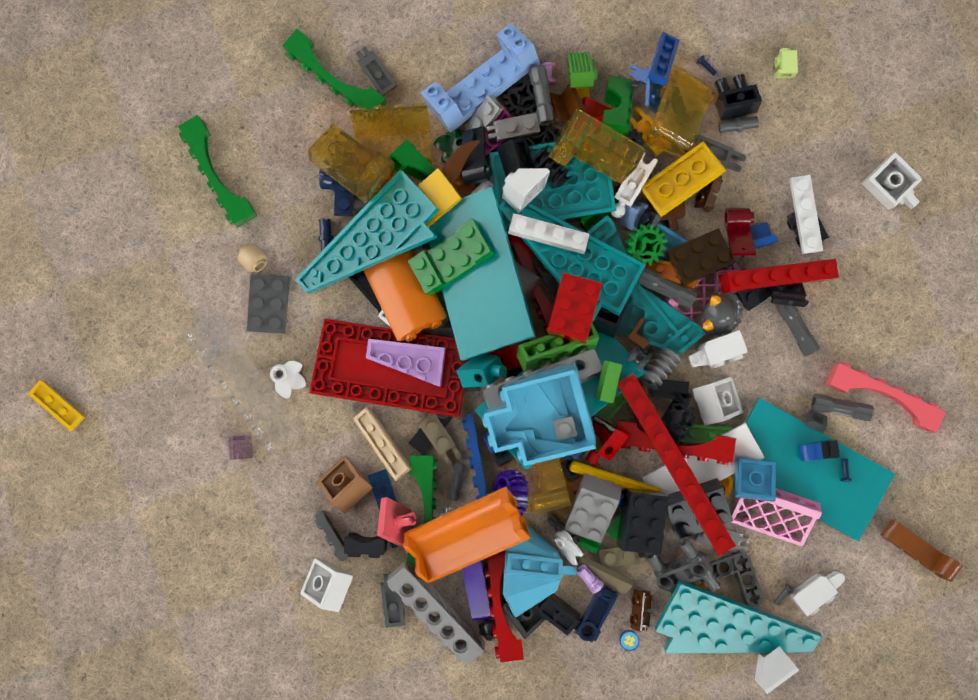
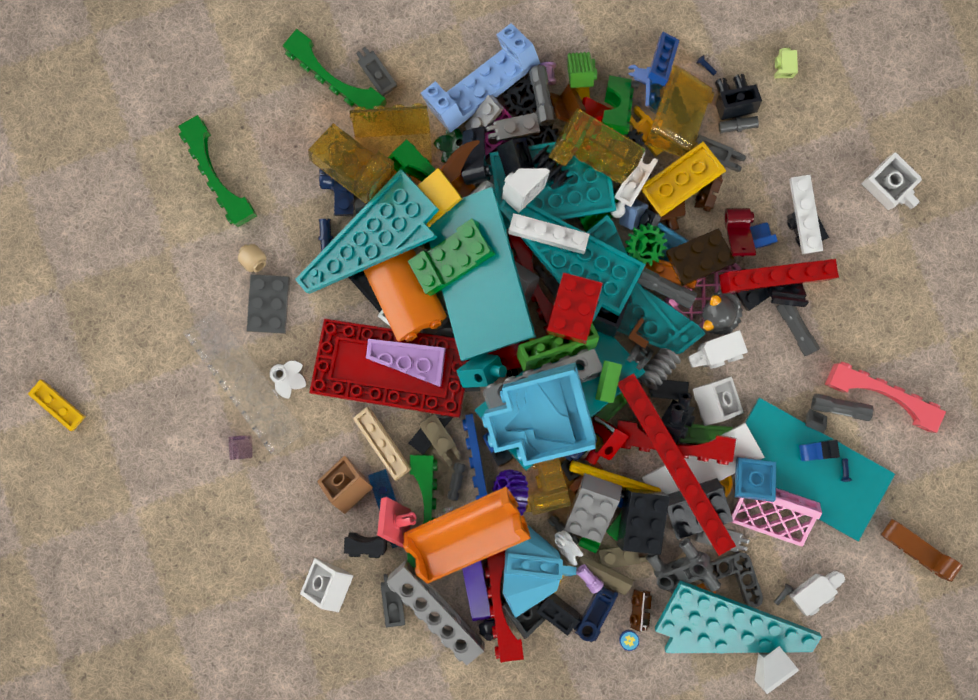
dark grey hinge [315,510,349,561] -> none
light grey plate [553,415,578,440] -> none

